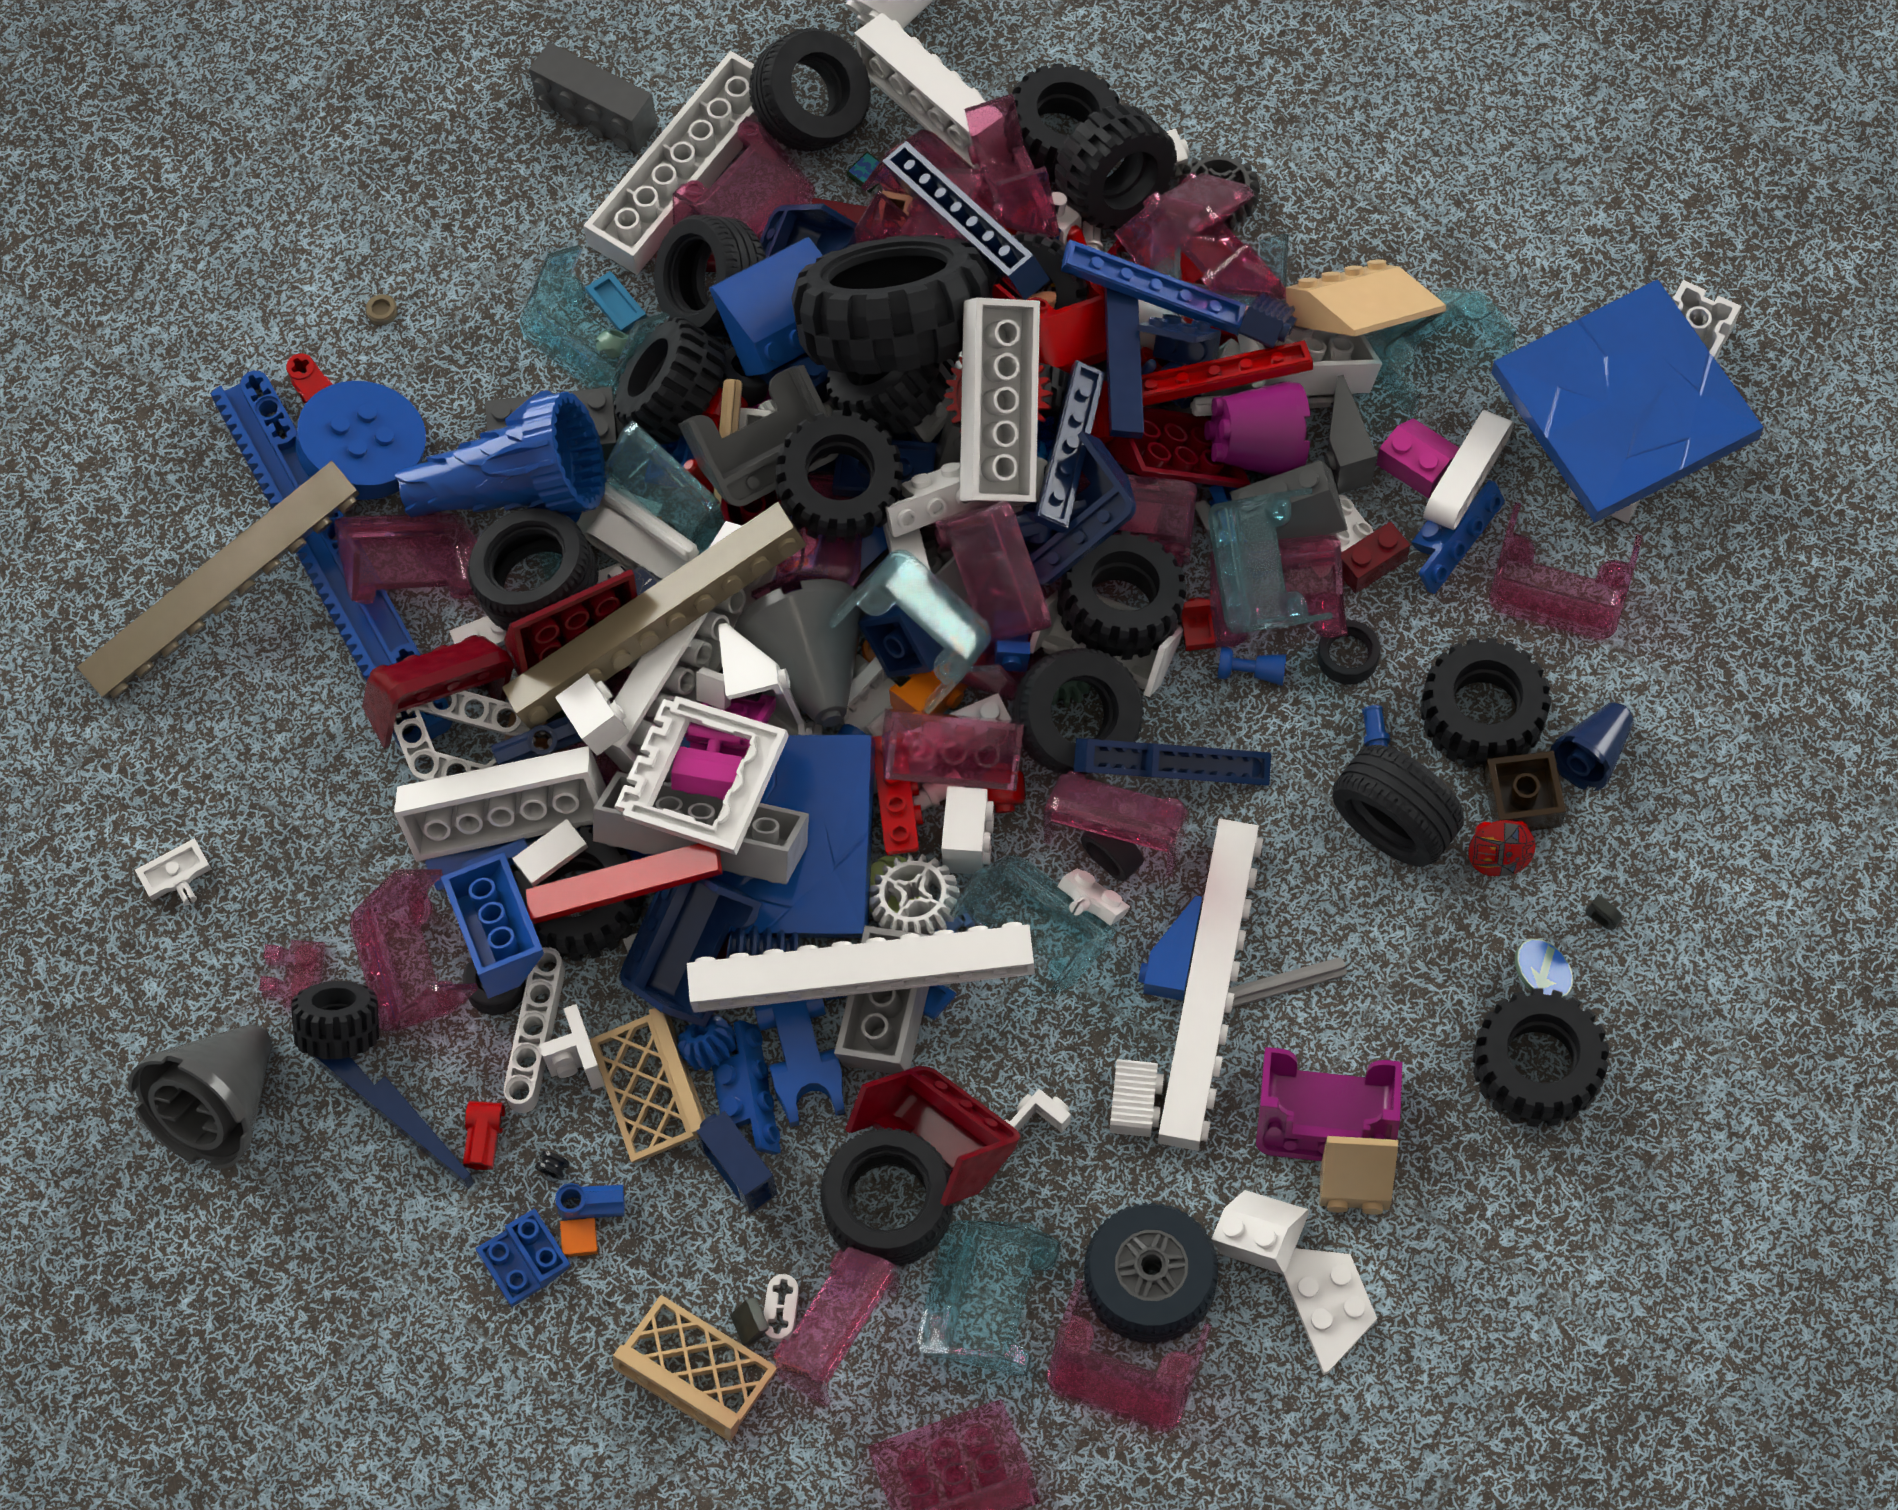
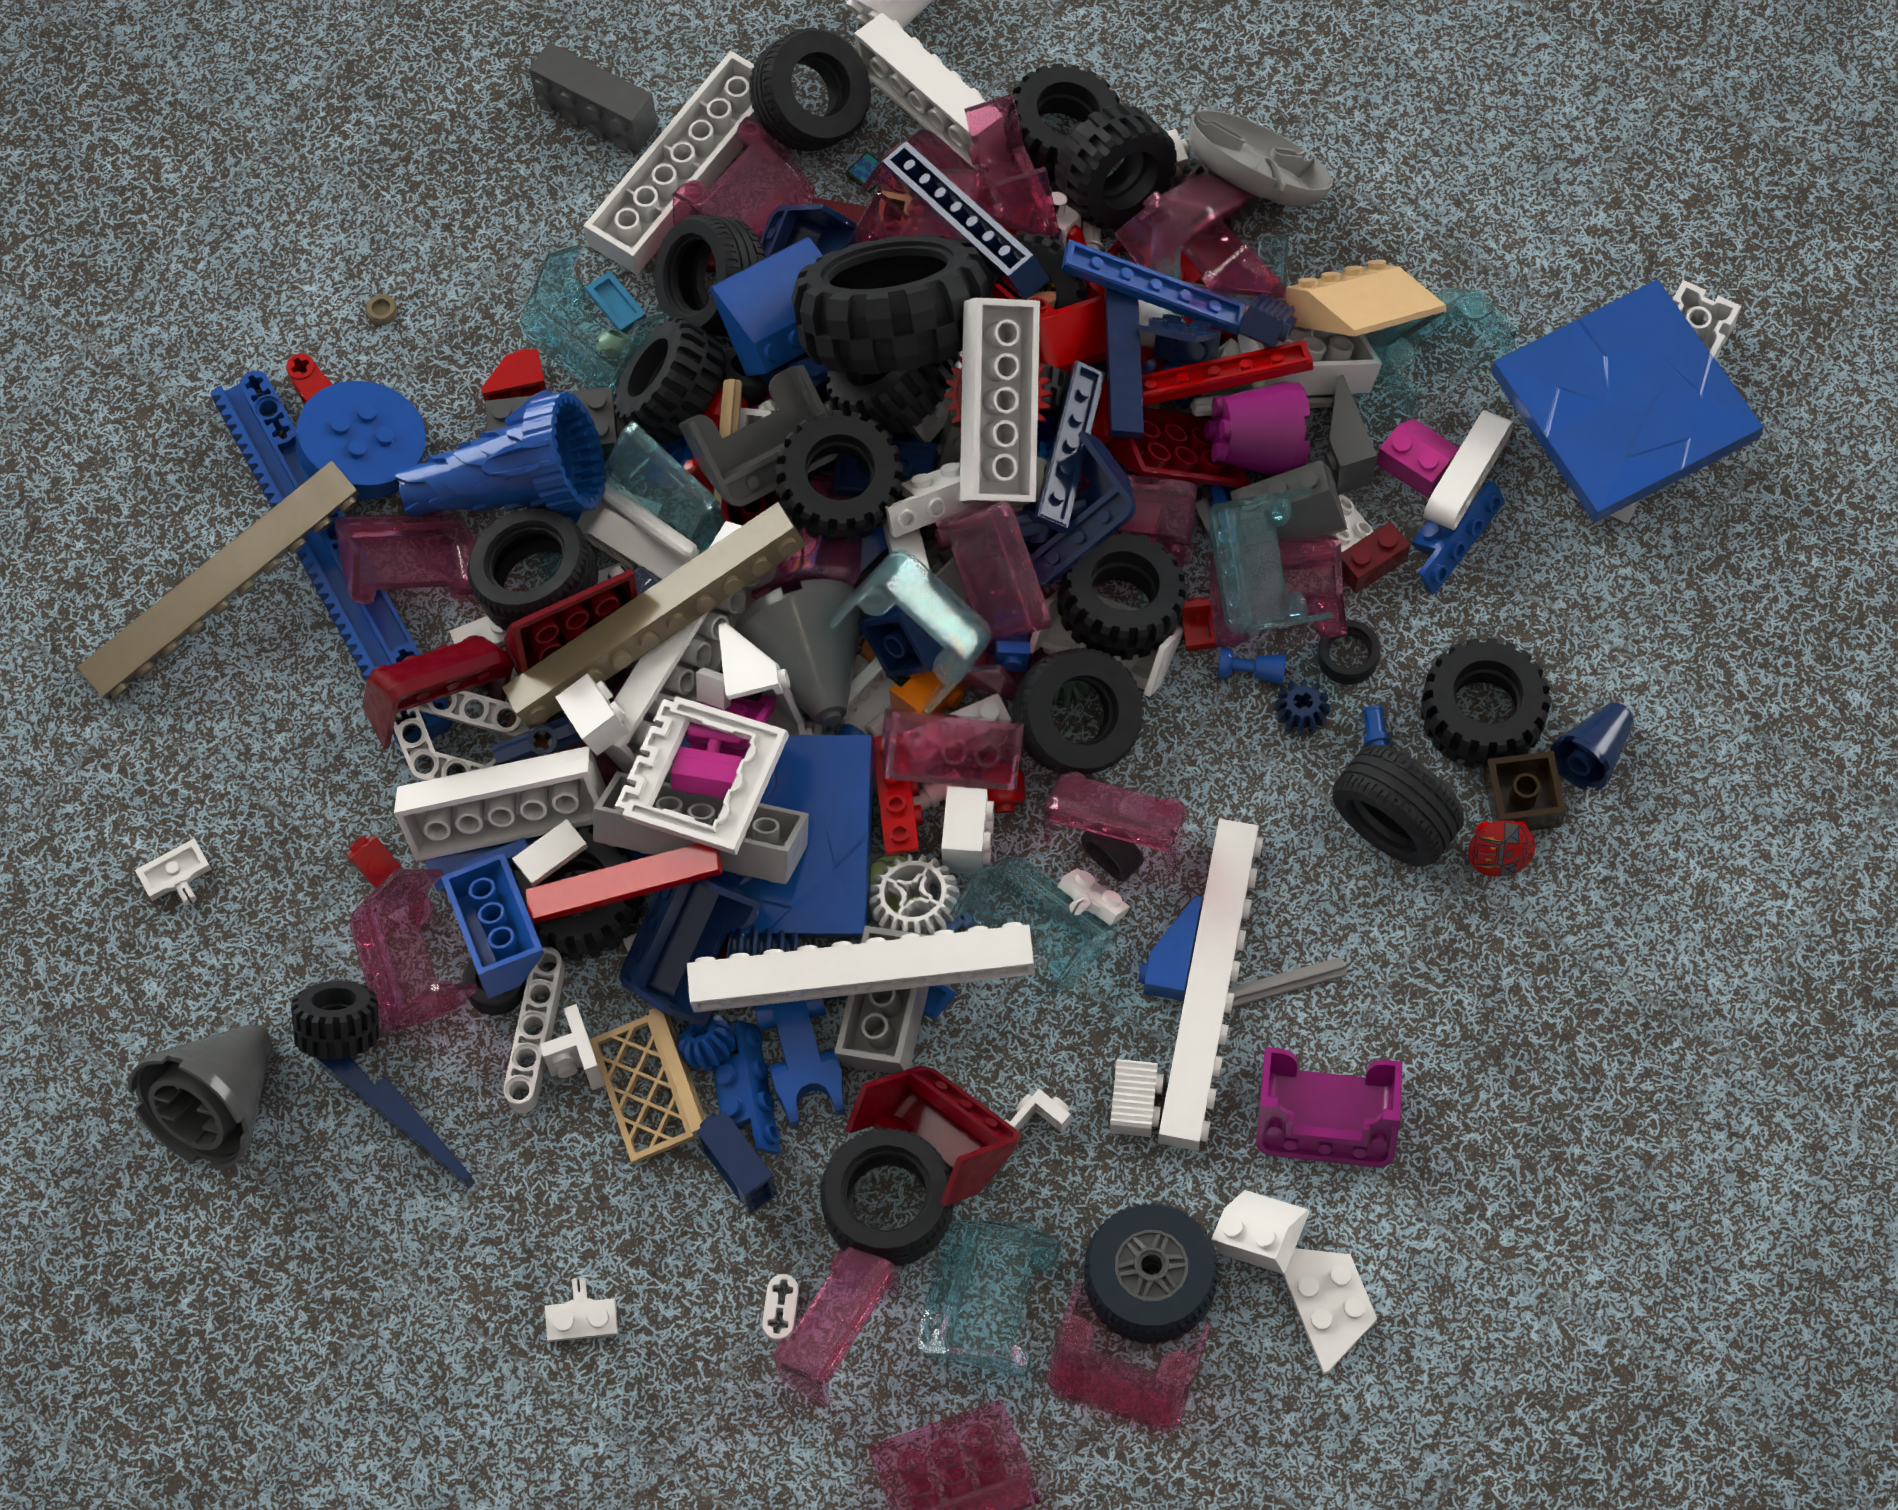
clear pink plate [259,940,326,1008] -> none
red piece [463,1100,505,1171] -> none
blue slope [475,1208,571,1308] -> none
black bush [535,1151,570,1180] -> none
blue piece [555,1183,625,1221] -> none
orange tile [560,1218,598,1257] -> none
tan fence [613,1295,778,1442] -> none
pearl dark grey tile [730,1297,769,1346] -> none
dark blue slope [1074,738,1271,786] -> none
tan slope [1319,1136,1398,1215] -> none
black tyre [1472,988,1609,1127] -> none
clear pink windscreen [1489,502,1643,639] -> none
piece [1515,938,1573,998] -> none
pearl dark grey tile [1585,894,1622,930] -> none
none -> red bracket [346,835,401,888]
none -> red slope [481,348,547,402]
none -> white plate [545,1278,618,1342]
none -> light grey piece [1188,110,1333,207]
none -> dark blue gear [1274,678,1331,737]

